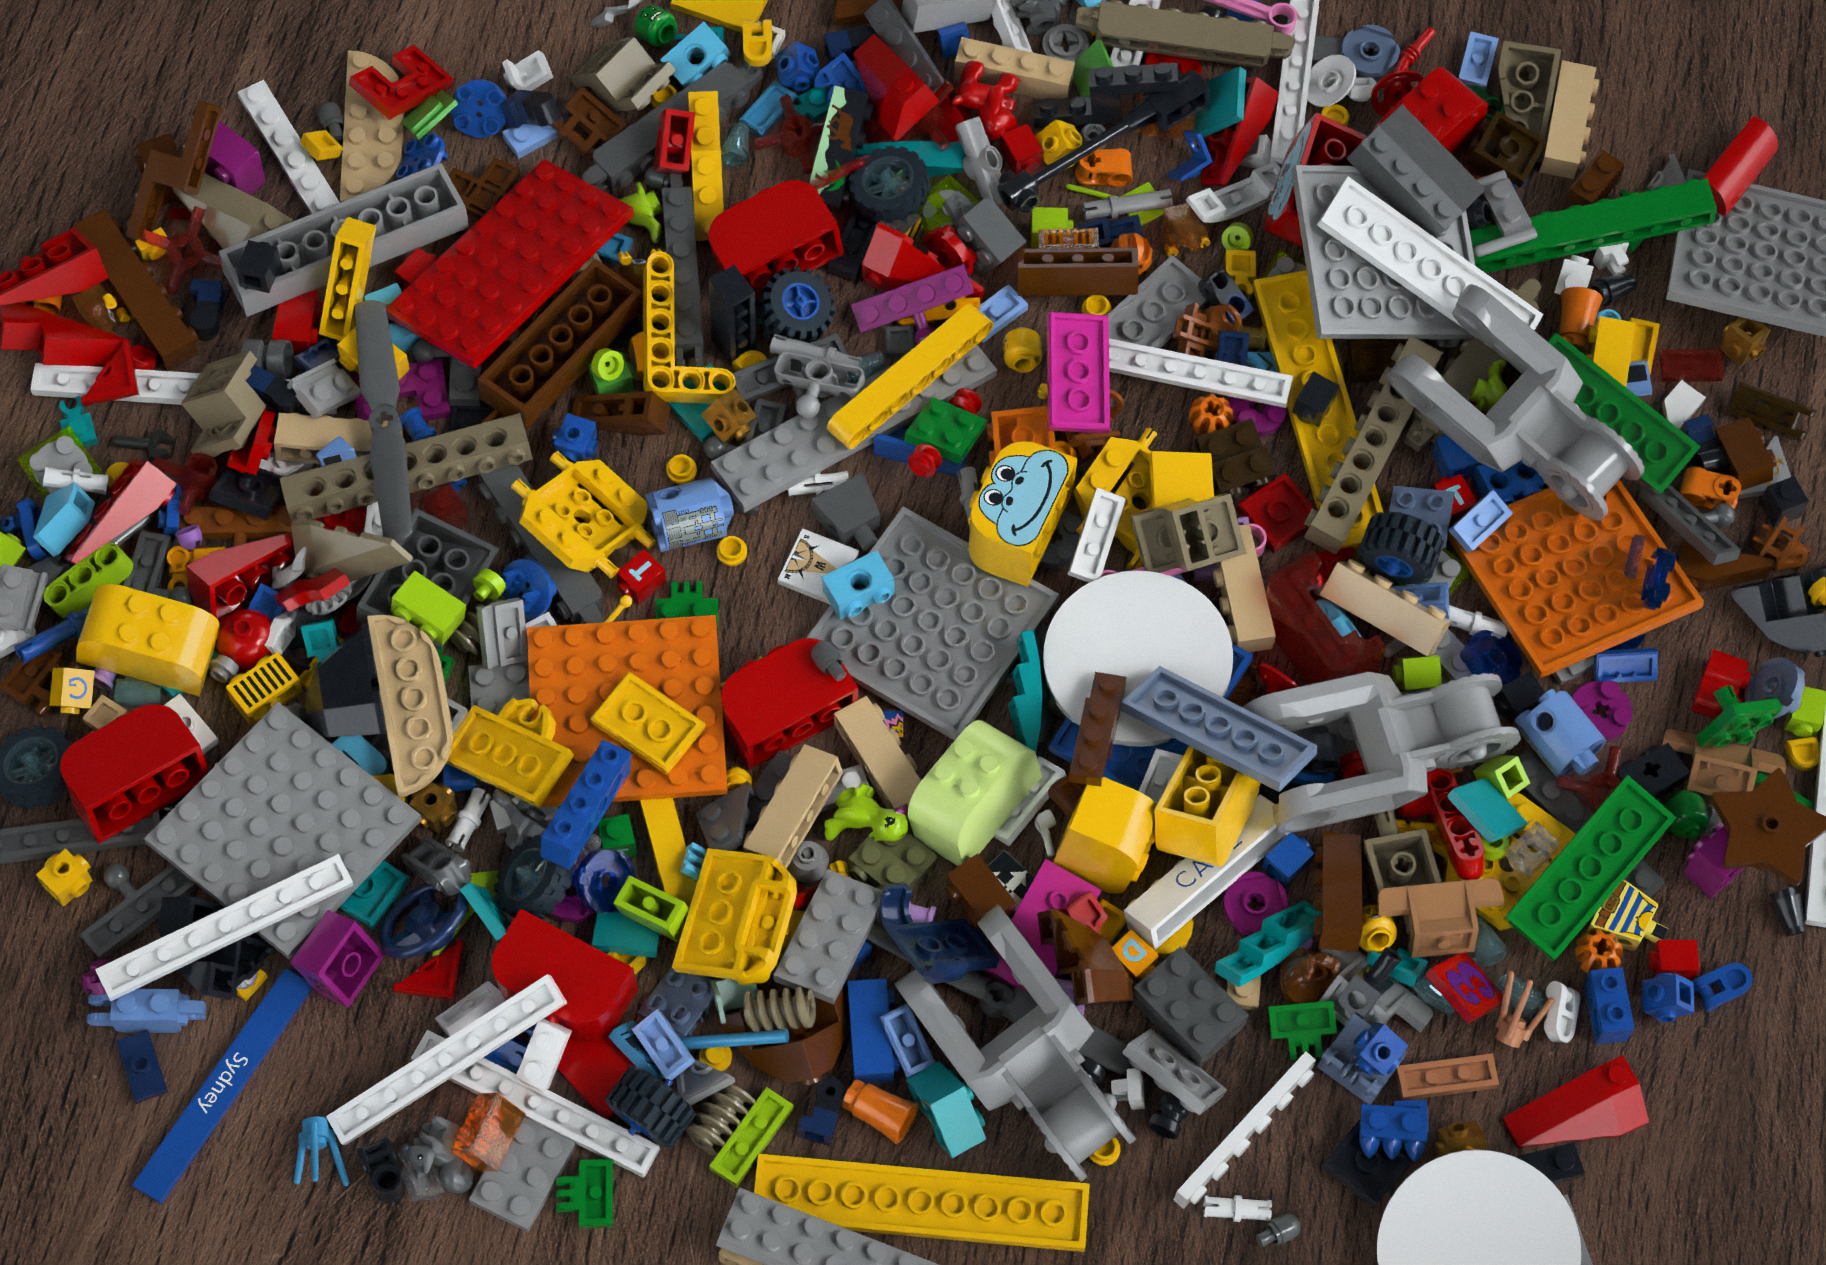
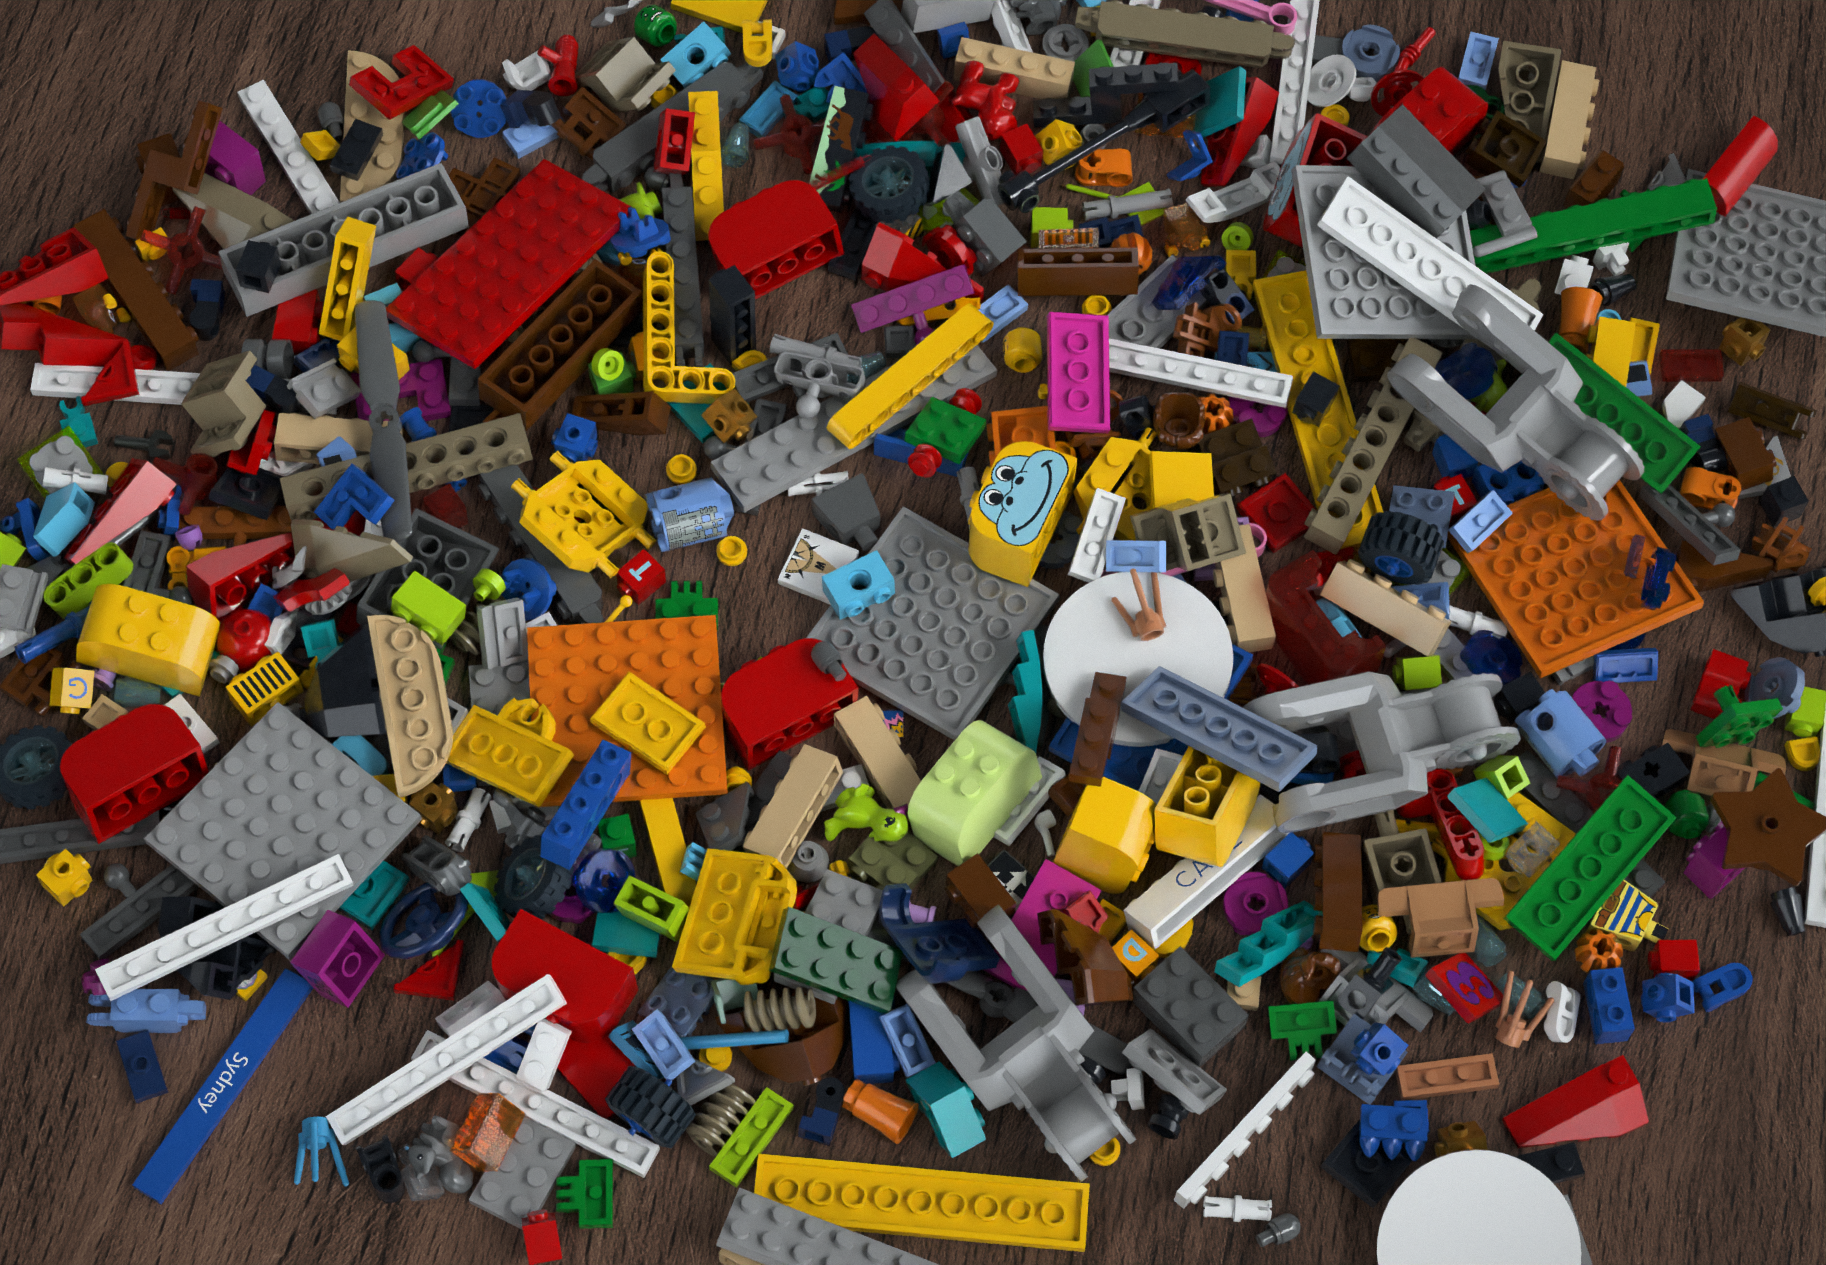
black wheel [755,267,836,343] -> none
none -> blue plate [314,463,395,530]
none -> black plate [330,118,383,181]
none -> red brick [521,1210,563,1265]
none -> red piece [537,35,579,97]
none -> blue plate [611,207,671,258]
none -> plate [769,907,903,1014]
none -> slope [925,144,972,207]
none -> light blue plate [1106,540,1166,572]
none -> nougat plant [1111,568,1166,641]
none -> black leg [1119,395,1158,440]
none -> clear blue wing [1152,256,1227,310]
none -> reddish brown hair [1153,392,1205,450]
none -> clear blue plate [1435,342,1498,400]

